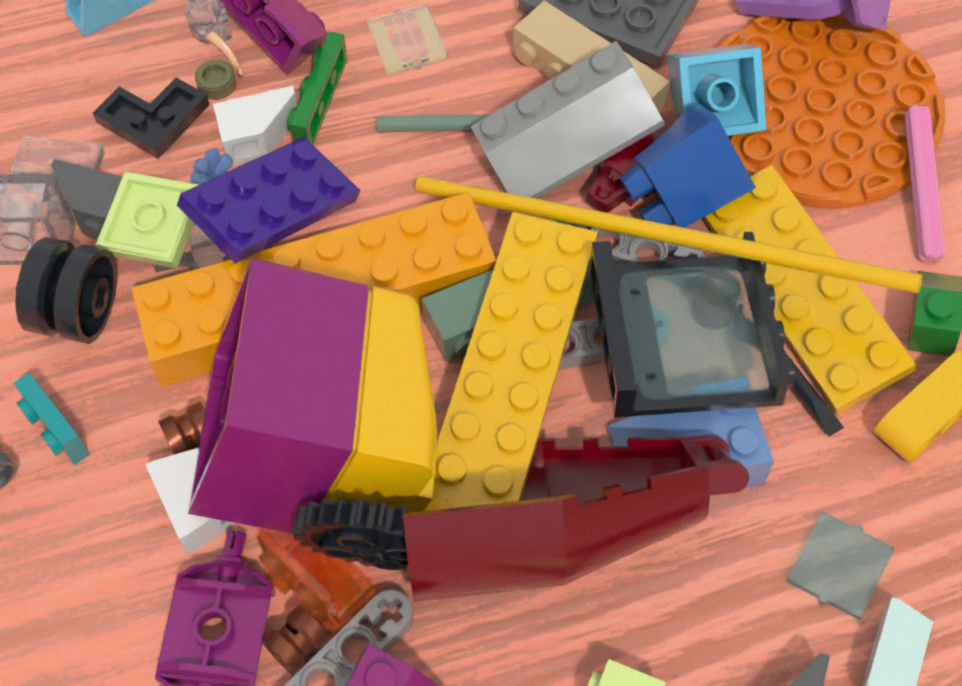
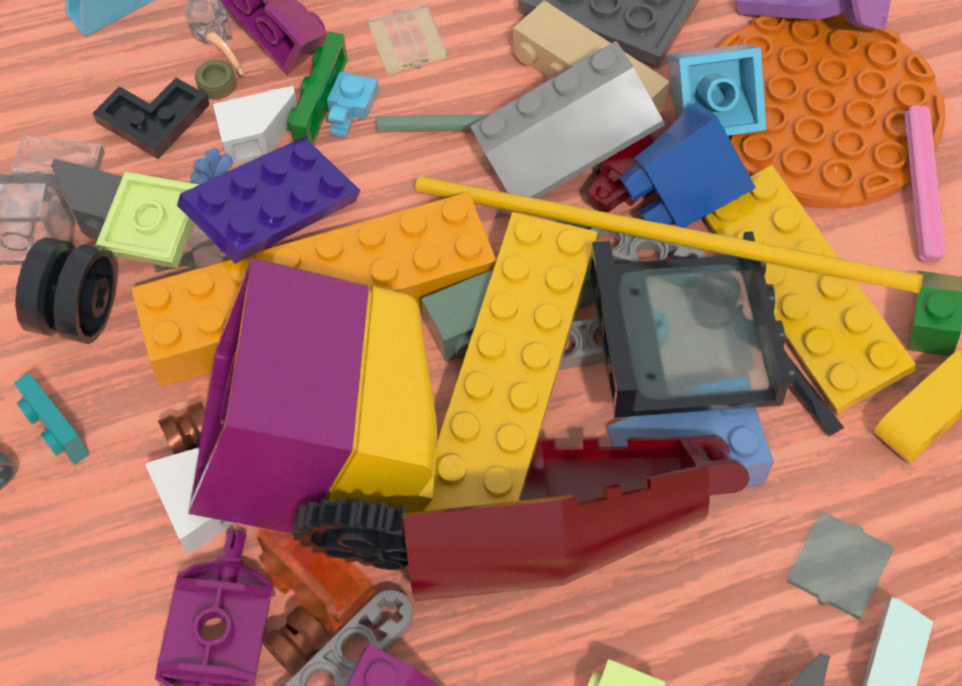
none -> medium azure plate [327,71,379,138]

